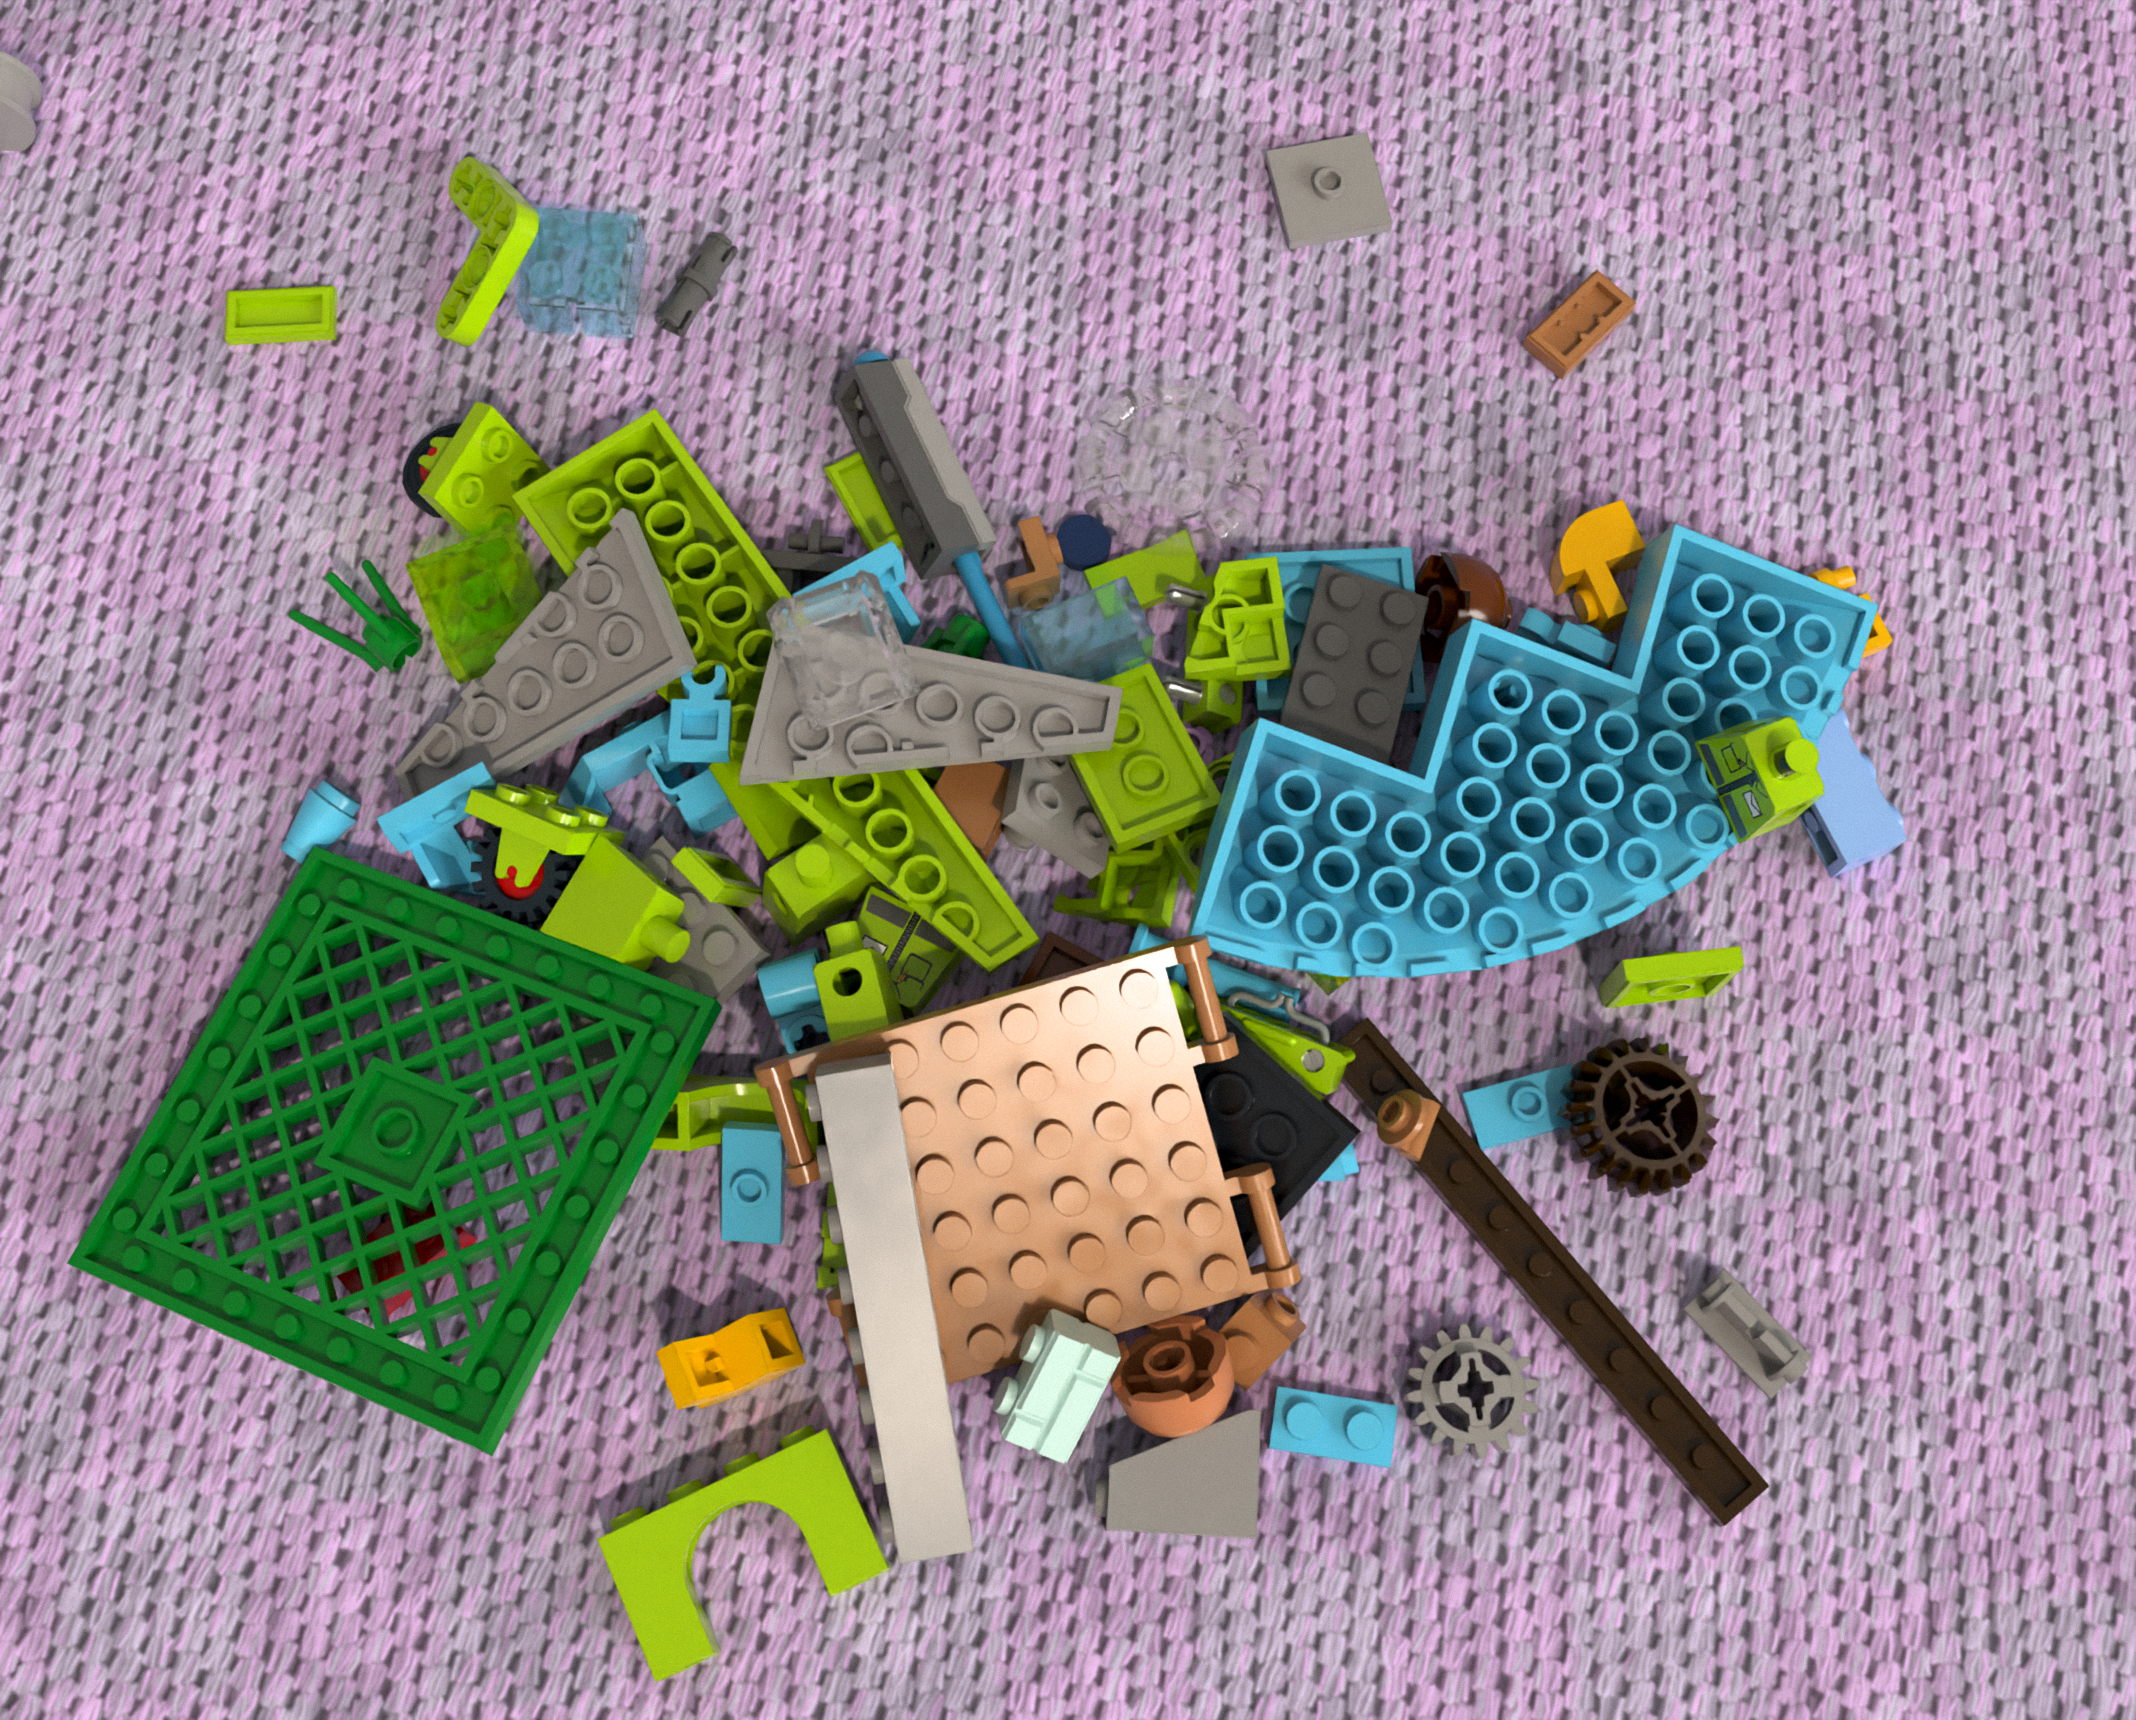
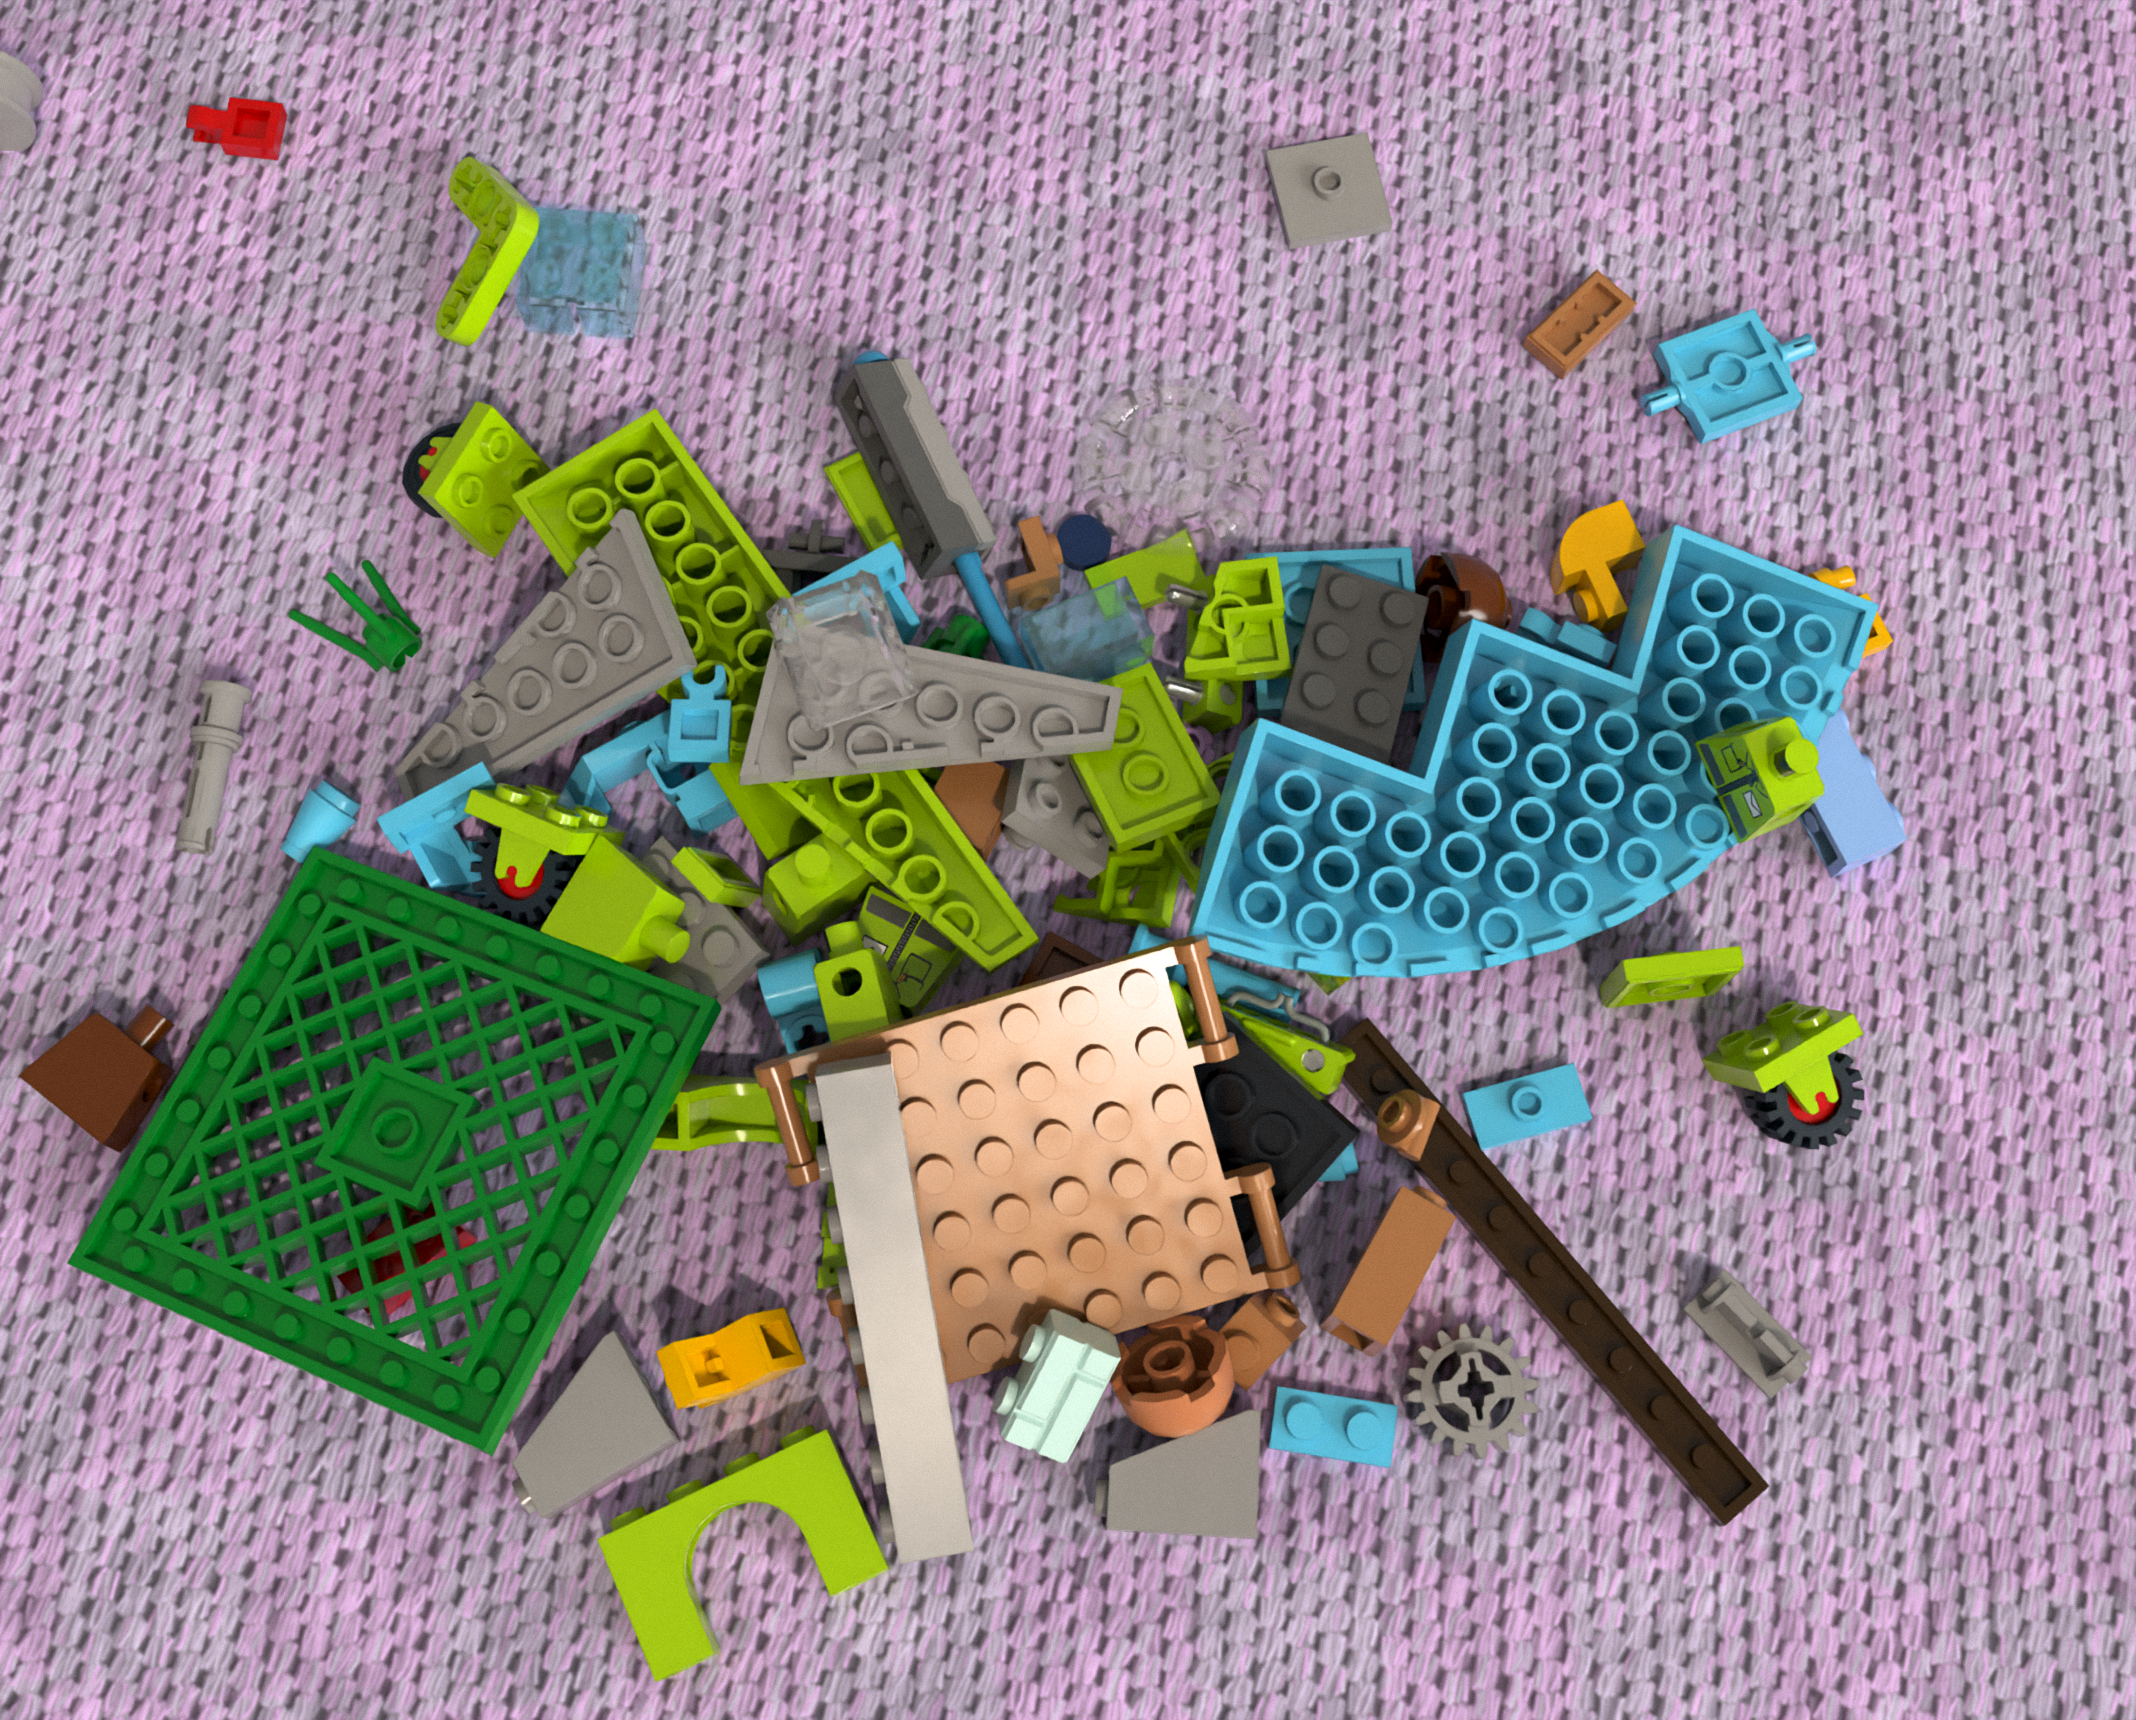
lime tile [225,285,337,345] -> none
clear neon green brick [405,522,545,685] -> none
dark grey pin [654,232,738,338] -> none
medium azure plate [721,1121,786,1245] -> none
dark brown gear [1556,1037,1720,1198] -> none
none -> reddish brown torso [19,1003,175,1153]
none -> light grey pin [174,680,253,855]
none -> red plate [185,97,287,161]
none -> light grey slope [512,1331,680,1519]
none -> medium nougat brick [1319,1186,1457,1358]
none -> medium azure plate [1640,308,1816,445]
none -> lime plate [1701,1001,1864,1149]

